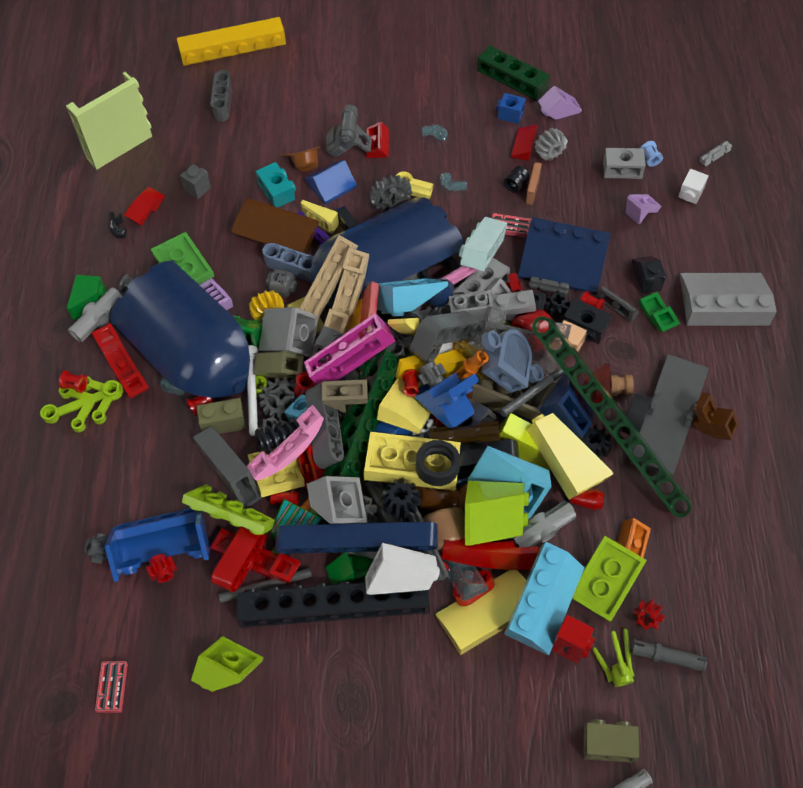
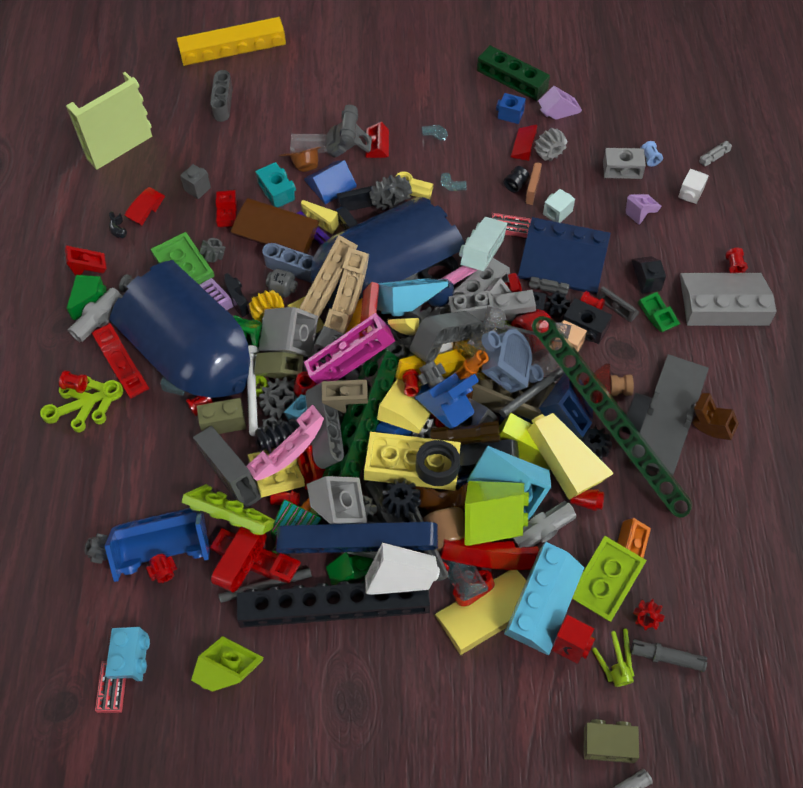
none -> red slope [65,245,107,276]
none -> medium azure bracket [105,627,150,681]
none -> dark grey gear [200,238,226,263]
none -> red slope [216,190,237,227]
none -> black slope [224,273,249,318]
none -> clear tile [290,134,327,153]
none -> black panel [336,186,375,211]
none -> light aqua brick [543,189,575,223]
none -> red bush [725,248,748,273]

